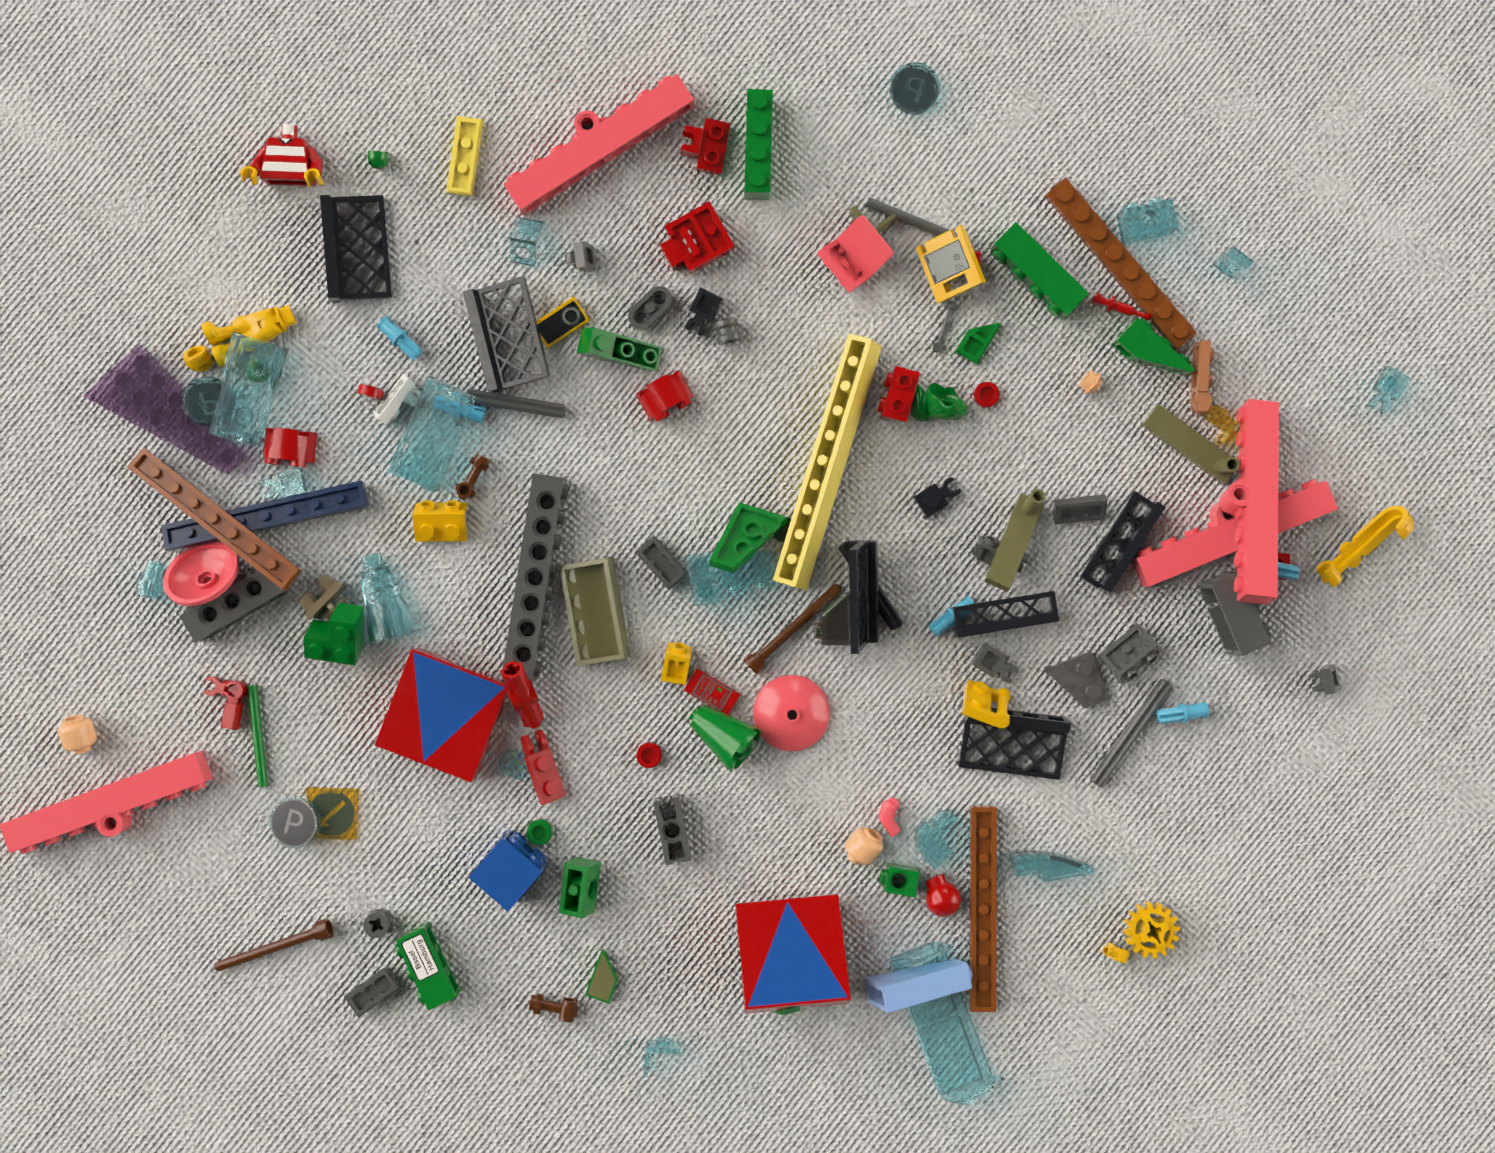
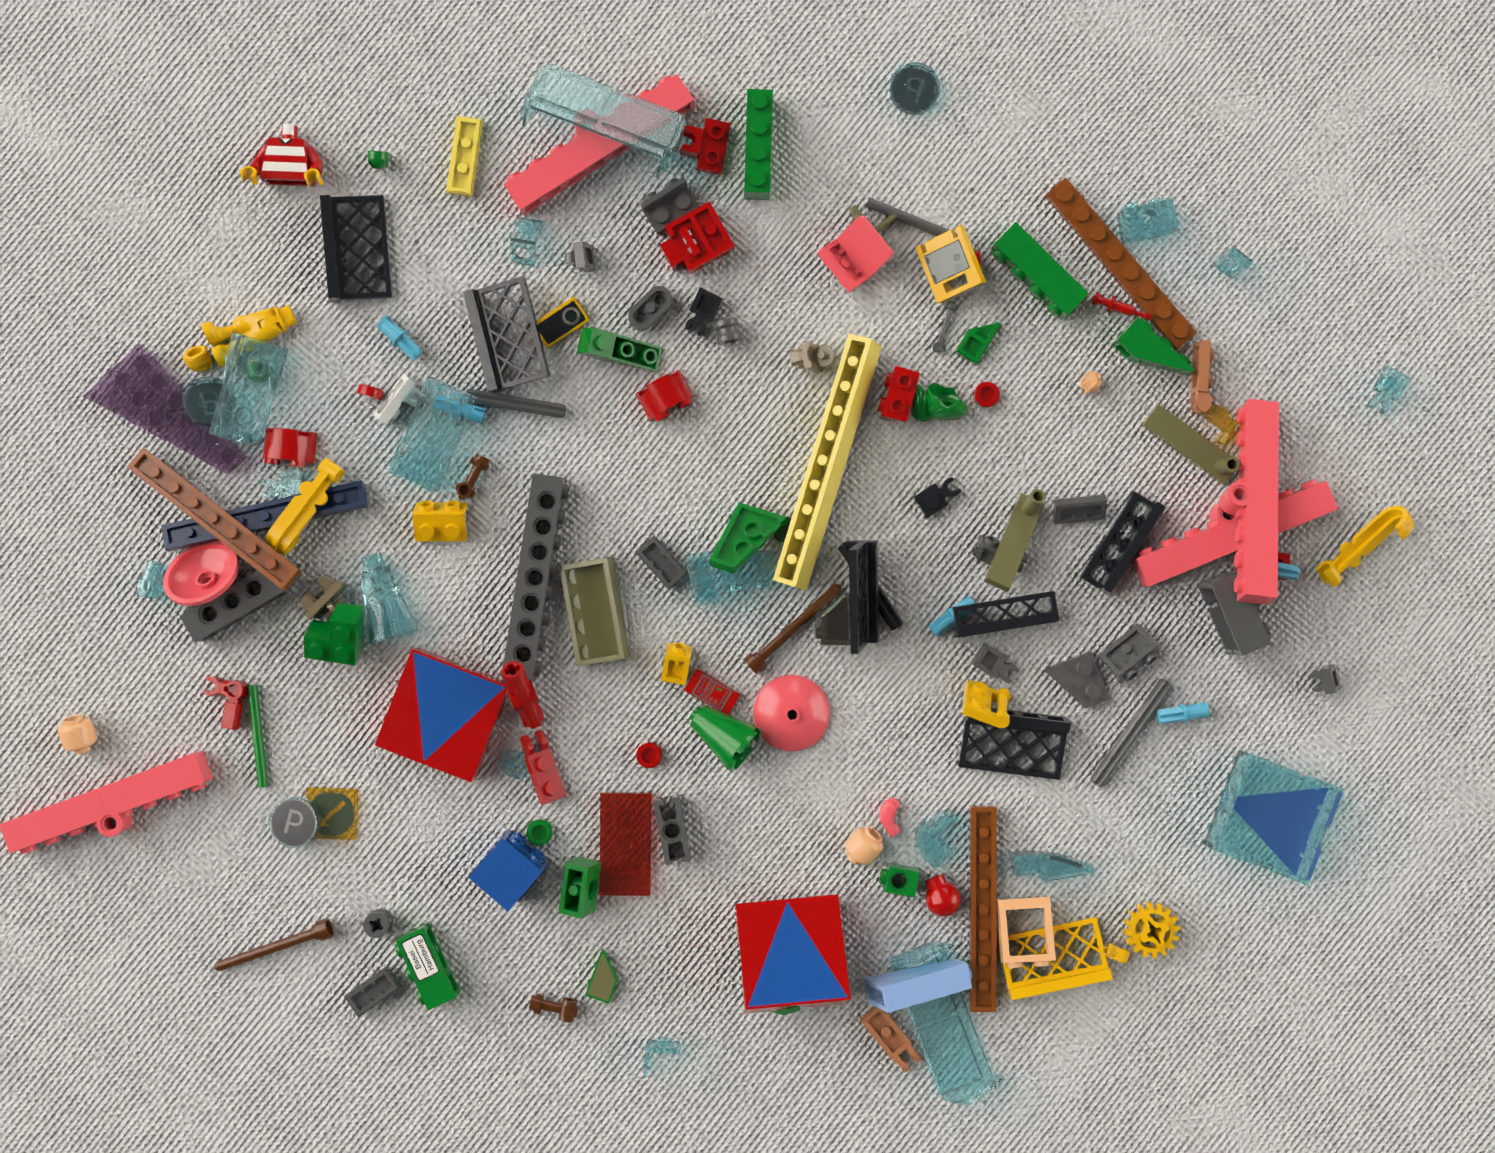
none -> yellow piece [266,457,345,556]
none -> clear light blue piece [521,63,687,178]
none -> clear red tile [599,792,652,896]
none -> dark grey bracket [640,177,700,235]
none -> dark tan hips [790,341,835,373]
none -> nougat hinge [859,1006,922,1073]
none -> light nougat window [997,897,1056,968]
none -> yellow fence [997,917,1113,1000]
none -> clear light blue tile [1203,750,1345,885]

